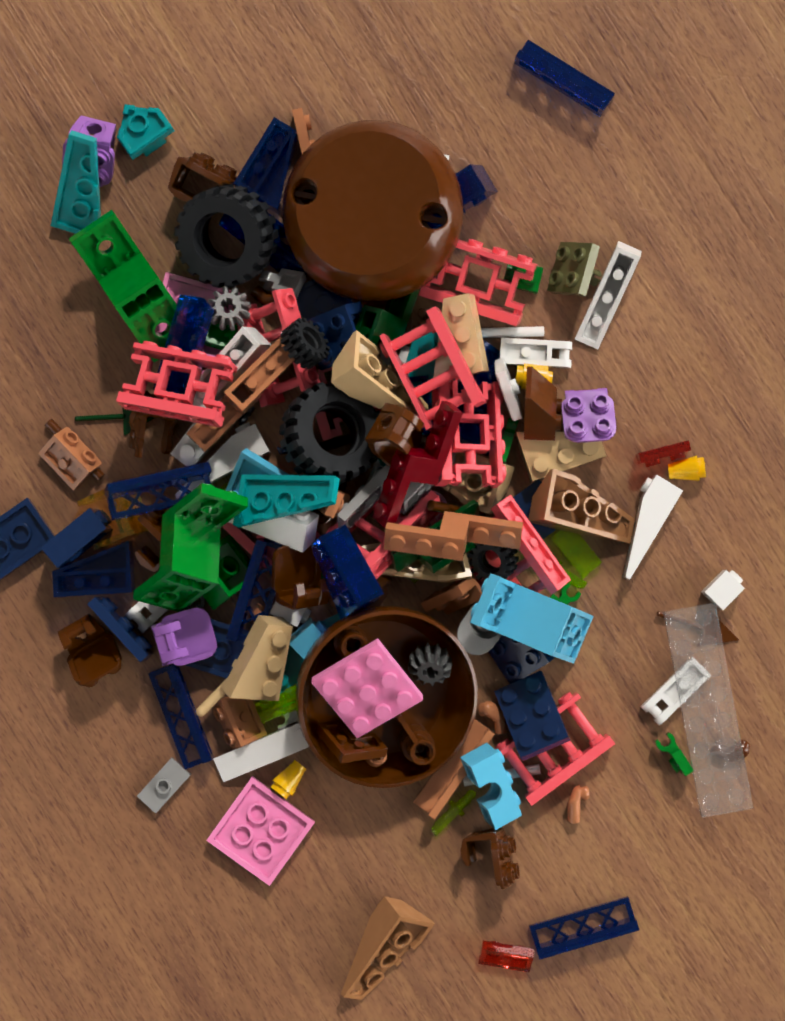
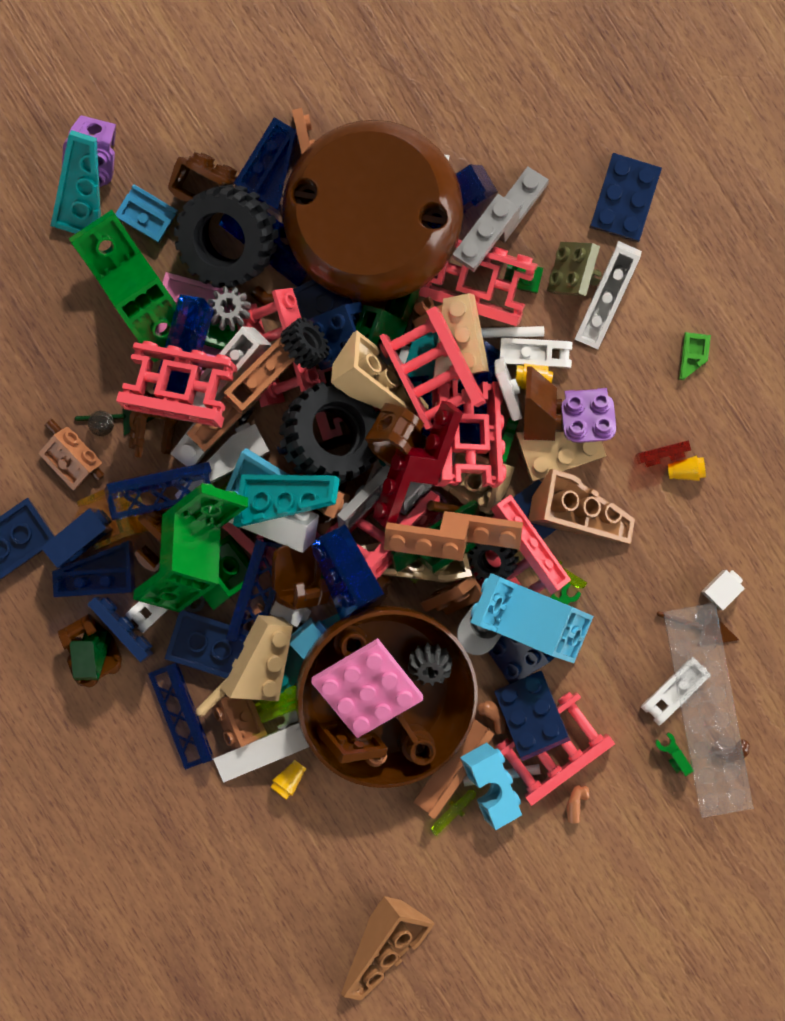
teal plate [117,104,175,160] -> none
light grey plate [137,757,191,813] -> none
medium lavender piece [151,607,217,666] -> none
bright pink plate [206,776,315,886] -> none
light grey plate [259,268,307,299] -> none
reddish brown piece [460,827,520,889] -> none
clear red plate [478,940,534,973] -> none
clear blue fence [514,40,615,117] -> none
clear blue fence [529,896,639,960] -> none
clear neon green panel [549,530,602,579] -> none
white slope [623,475,683,580] -> none
none -> dark green slope [70,631,112,680]
none -> clear smoke plate [88,411,114,437]
none -> dark azure plate [115,184,178,243]
none -> nougat tile [412,297,443,328]
none -> light grey bracket [452,166,549,272]
none -> dark blue plate [590,153,662,242]
none -> bright green tile [679,332,711,381]

